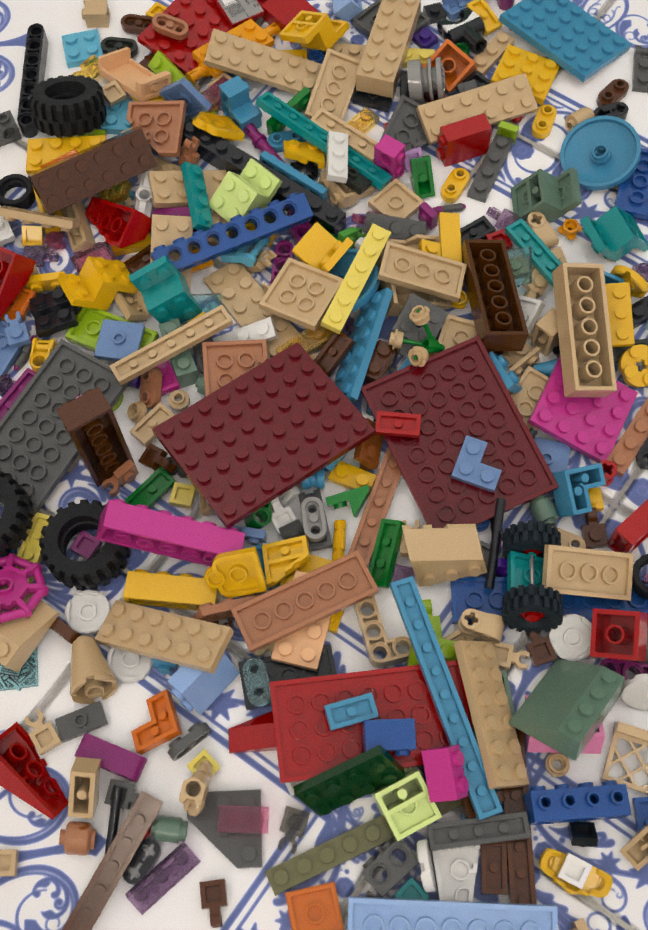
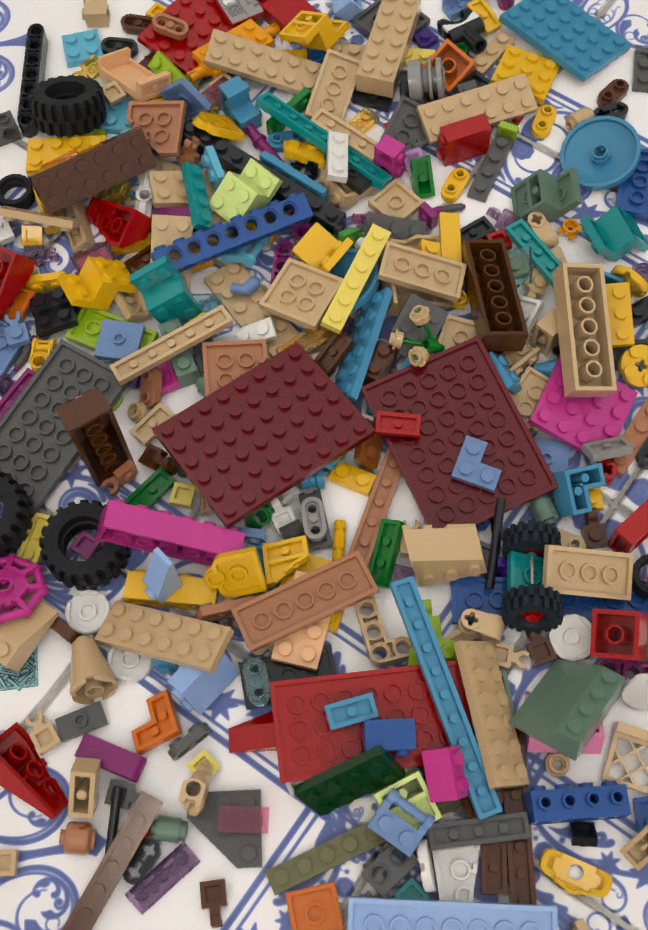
clear pink plate [44,232,67,252] -> none
tan plate [168,390,190,411] -> none
tan plate [245,250,277,274] -> none
clear smoke plate [278,806,310,855] -> none
green slope [325,485,371,518] -> none
black plate [423,2,447,25] -> none
white plate [557,852,592,889] -> none
none -> light blue slope [143,547,183,604]
none -> medium azure plate [201,145,225,190]
none -> medium blue arm [230,276,261,296]
none -> medium blue plate [367,787,435,857]
none -> light grey plate [582,436,633,462]

